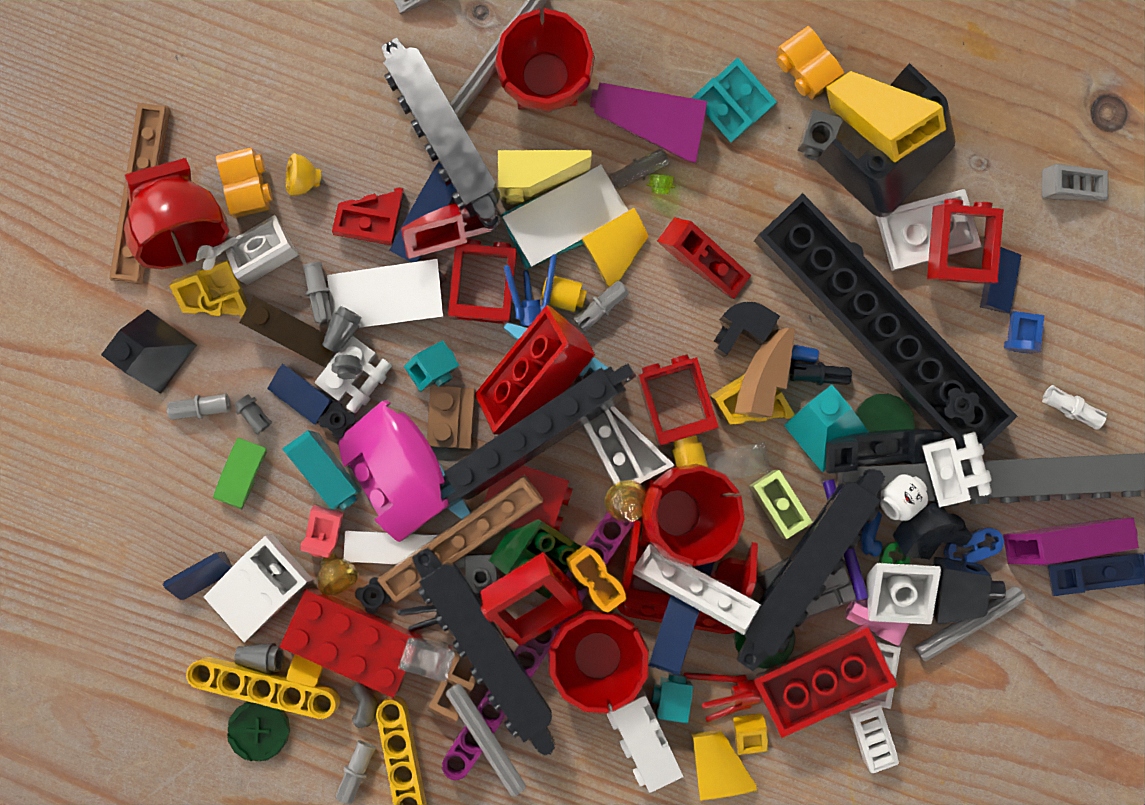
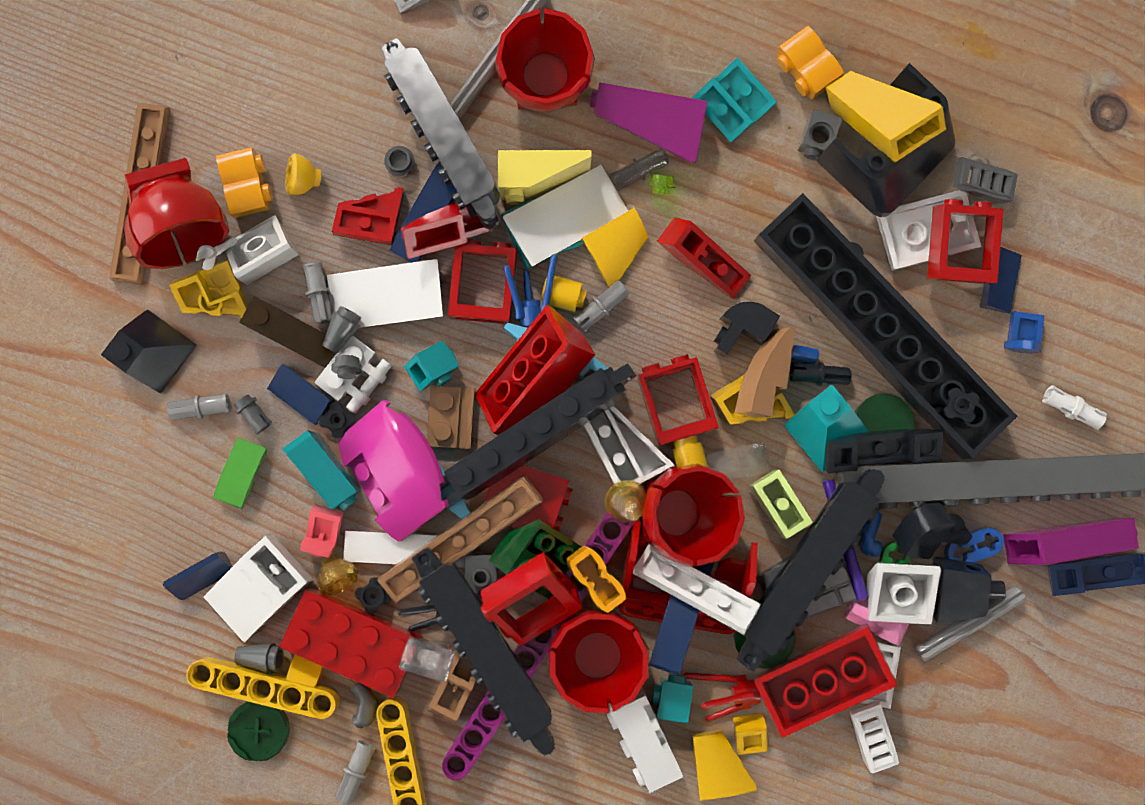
light grey axle [446,684,526,797] -> none
white head [880,474,928,521] -> none
white plate [922,432,992,507] -> none
light grey slope [1042,164,1108,201] -> none
none -> dark grey plate [384,146,415,176]
none -> dark grey slope [952,157,1018,204]

